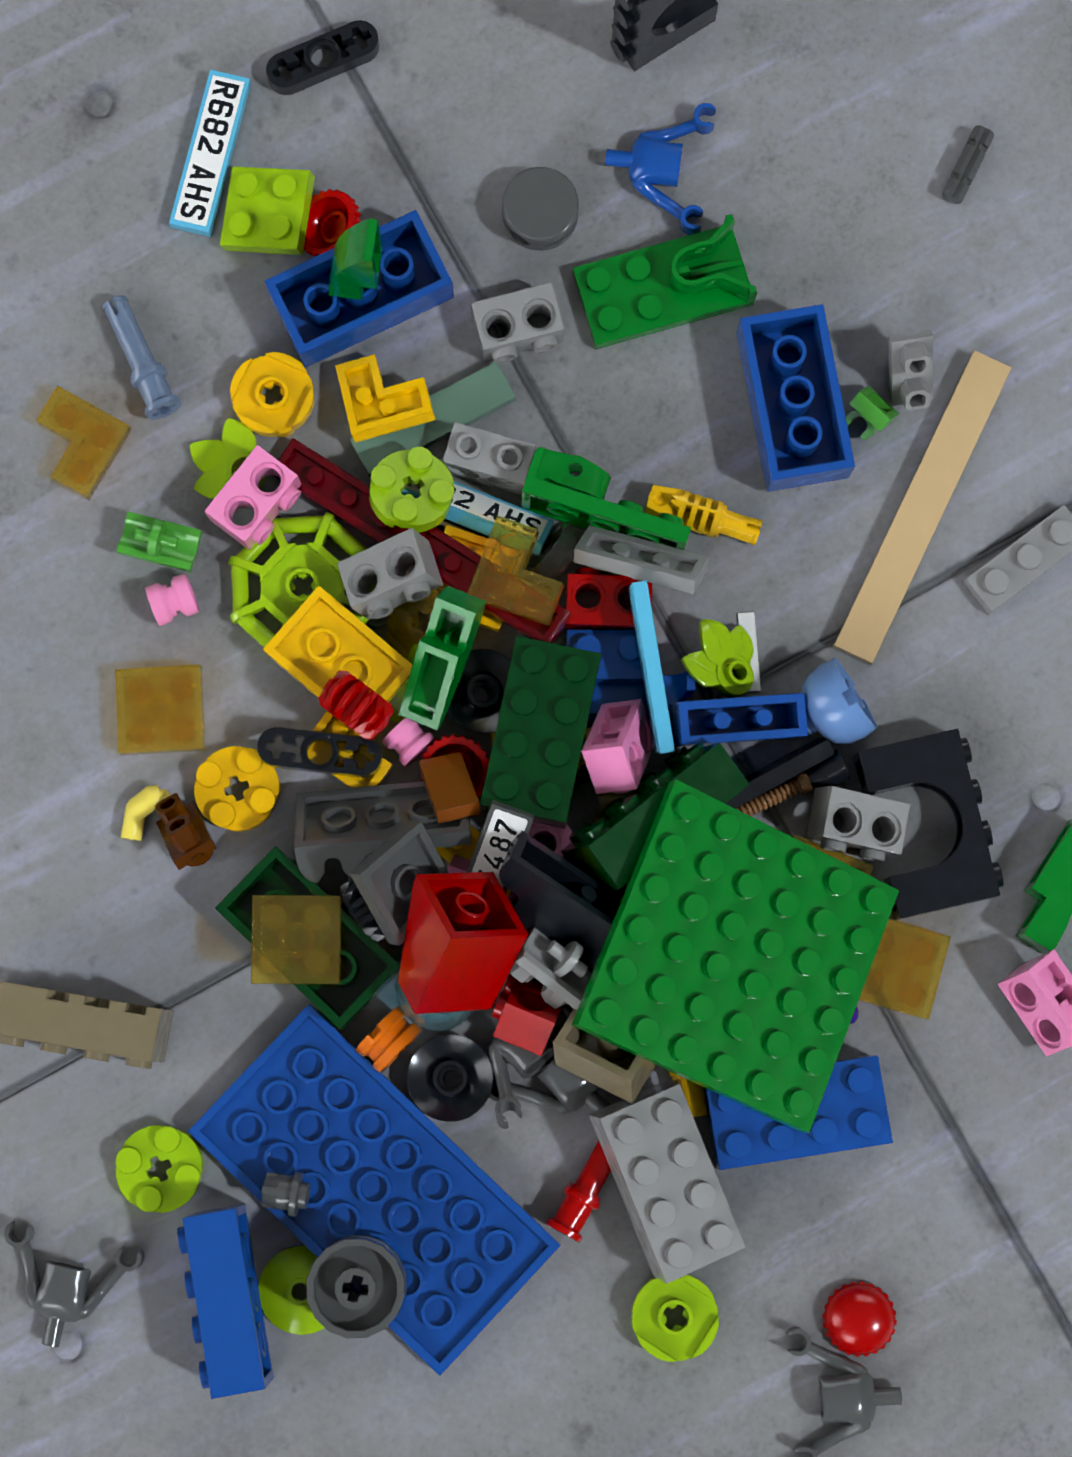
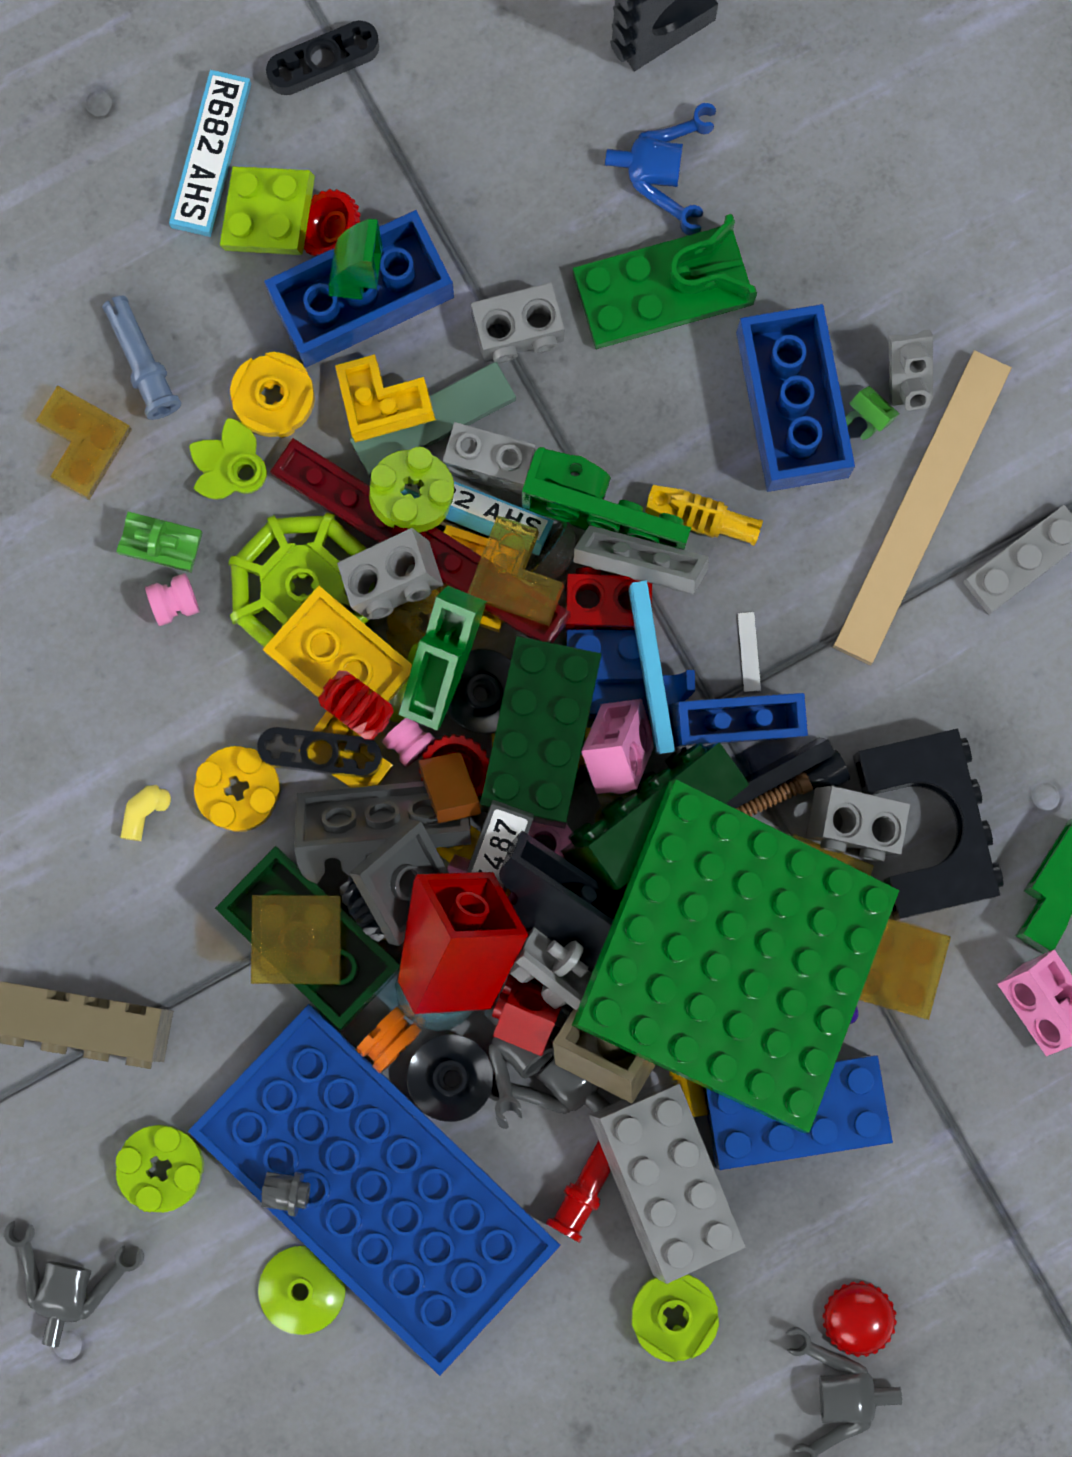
clear yellow plate [115,664,206,756] -> none
reddish brown hips [155,793,217,870] -> none
blue brick [177,1204,274,1399] -> none
bright pink brick [205,445,301,550] -> none
dark grey wheel [307,1235,407,1338] -> none
dark grey head [502,167,579,251] -> none
lime plate [681,619,754,696] -> none
medium blue cylinder [801,658,878,744] -> none
dark grey axle [942,125,994,204] -> none

